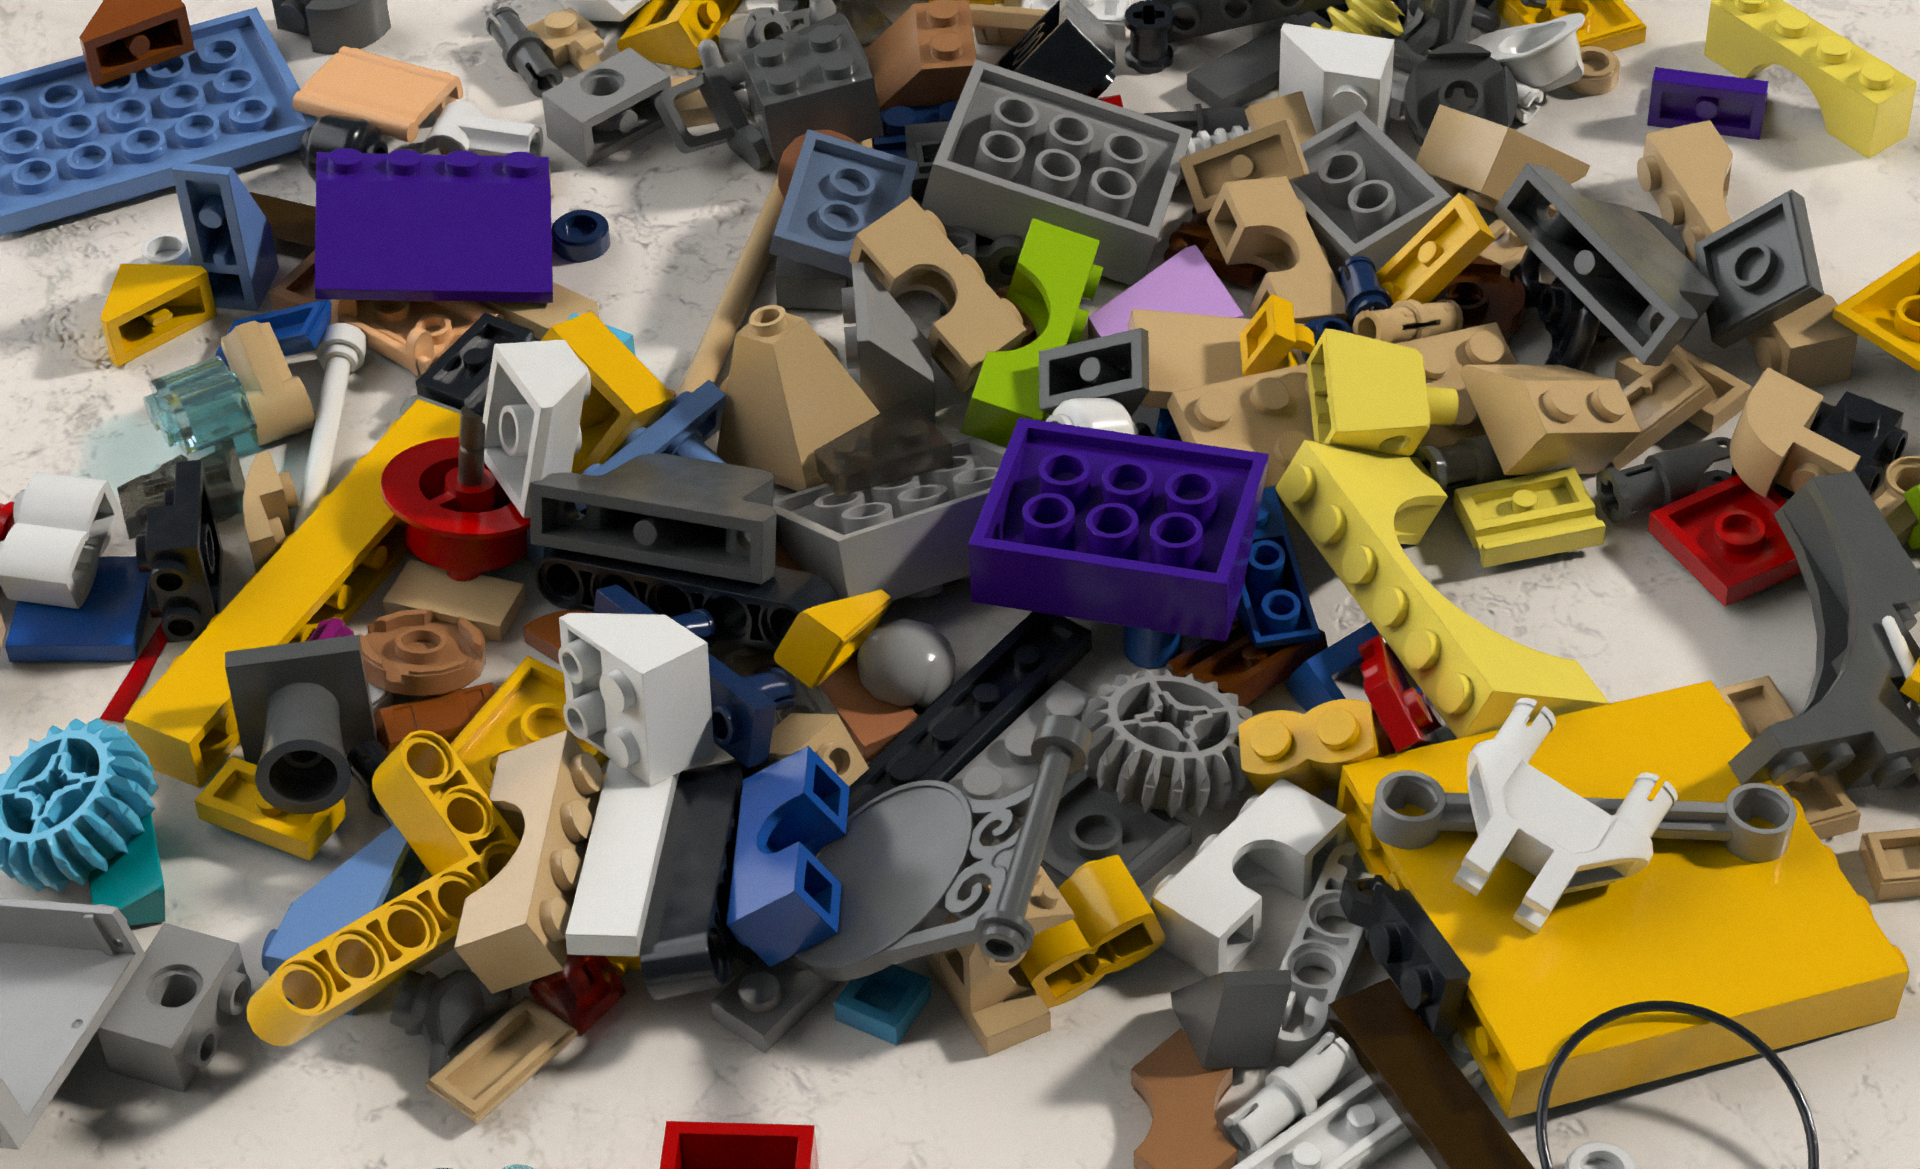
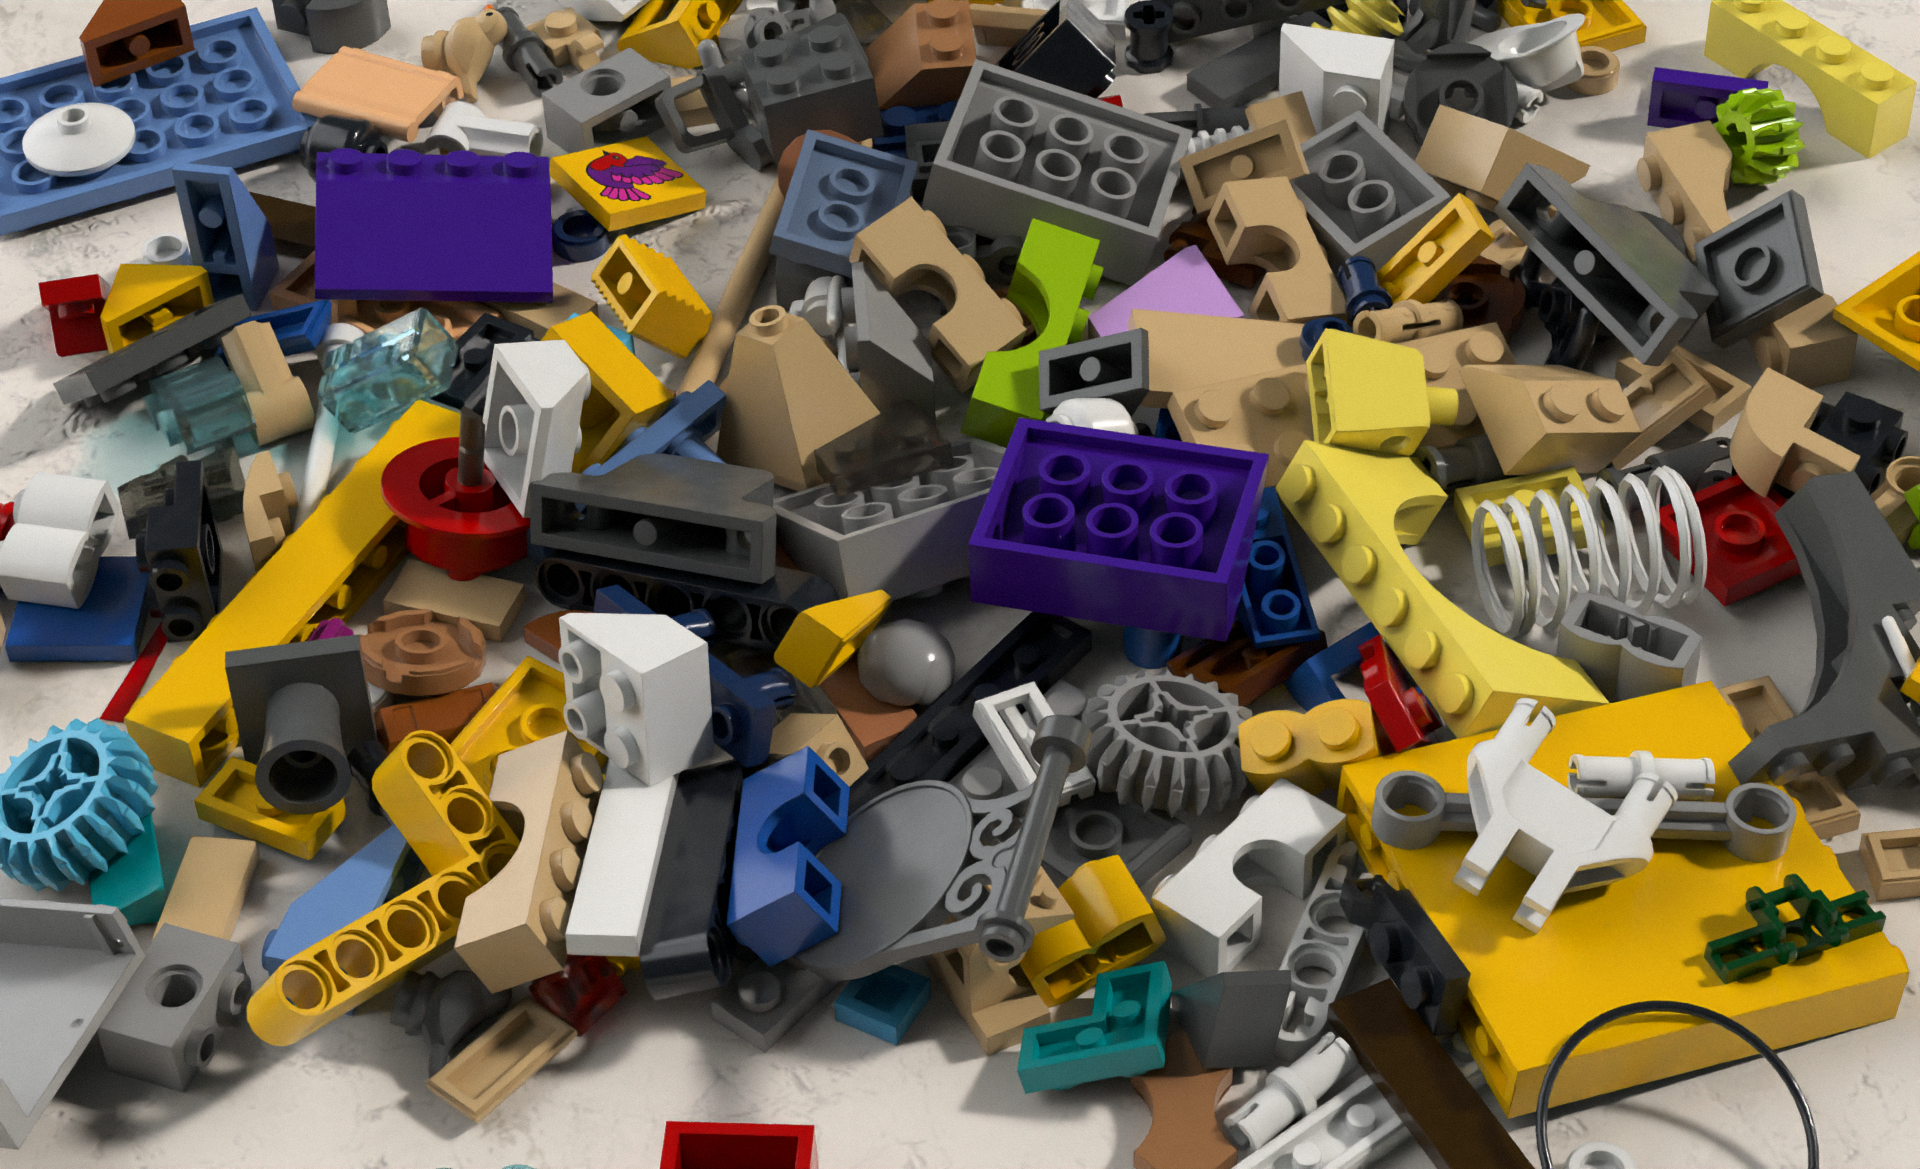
yellow tile [1239,294,1315,376] -> none
none -> white dish [22,103,136,177]
none -> red slope [38,274,111,357]
none -> dark grey plate [53,293,252,408]
none -> tan tile [152,835,260,941]
none -> clear light blue brick [317,307,458,434]
none -> tan animal [421,4,507,103]
none -> yellow tile [549,136,707,232]
none -> yellow brick [591,234,713,359]
none -> white plant [789,275,852,373]
none -> white tile [972,681,1096,807]
none -> teal plate [1017,960,1173,1094]
none -> white piece [1471,465,1707,639]
none -> light grey brick [1556,593,1702,702]
none -> white pin [1567,750,1715,802]
none -> dark green piece [1704,874,1886,985]
none -> lime gear [1713,88,1805,186]

